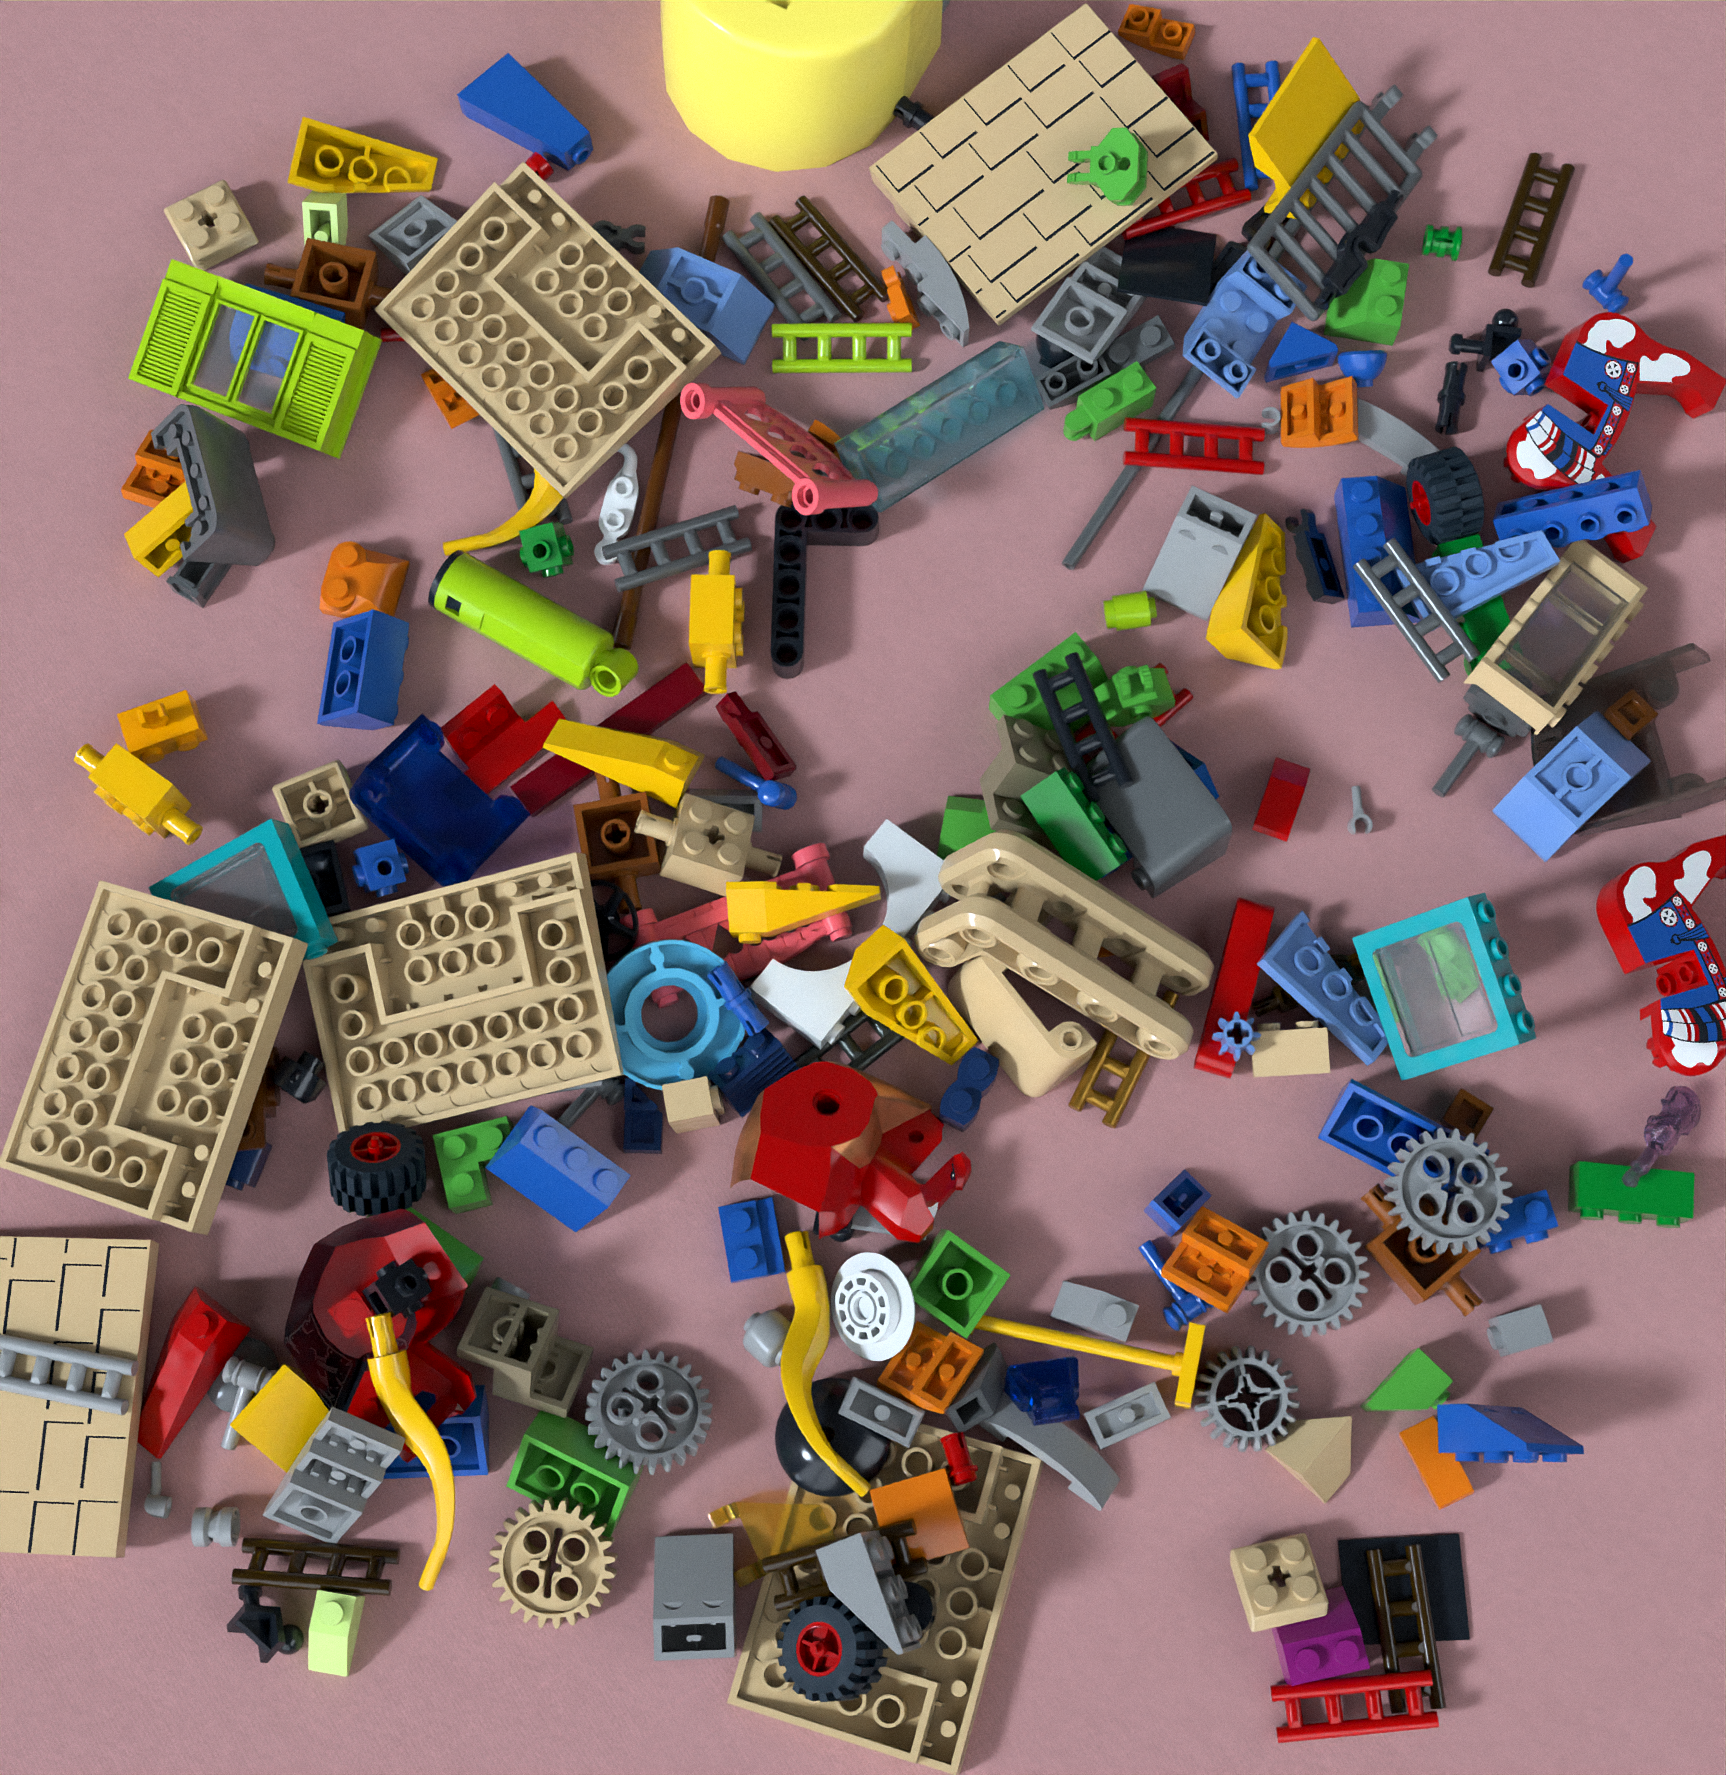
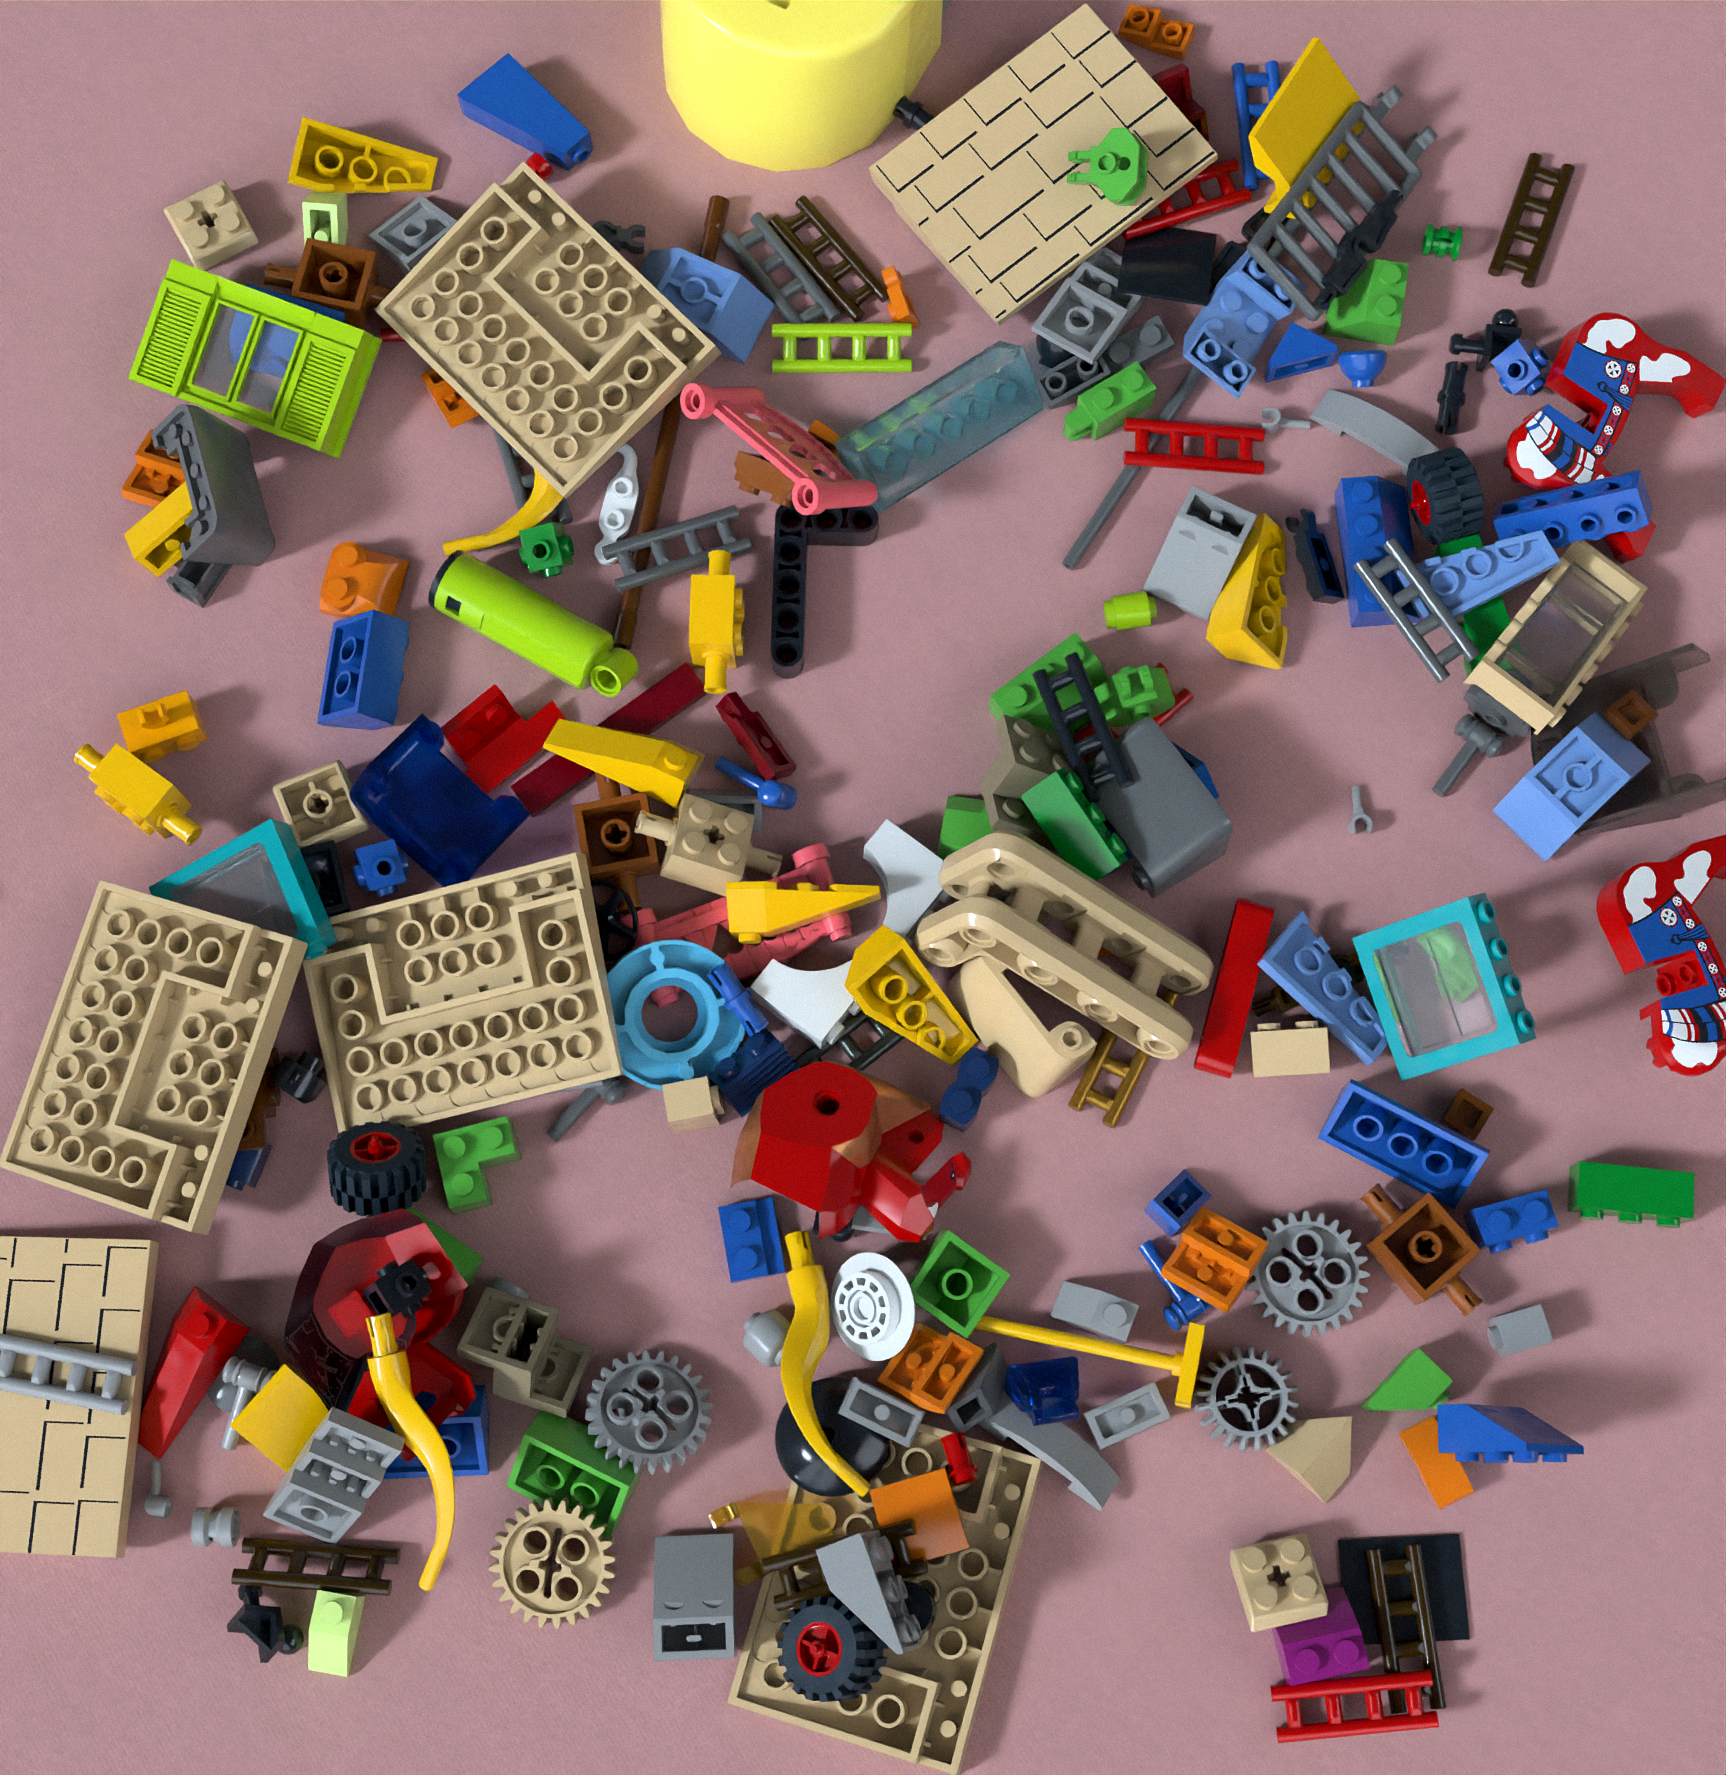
blue slope [485,1105,631,1232] -> none
dark blue slope [623,1078,663,1154] -> none
light grey slope [881,220,969,347] -> none
medium blue gear [1212,1012,1261,1061] -> none
red slope [1252,757,1310,842] -> none
orange slope [1280,376,1358,448] -> none
light grey gear [1384,1128,1513,1255] -> none
blue piece [1582,254,1633,313] -> none
clear purple piece [1622,1086,1701,1187] -> none

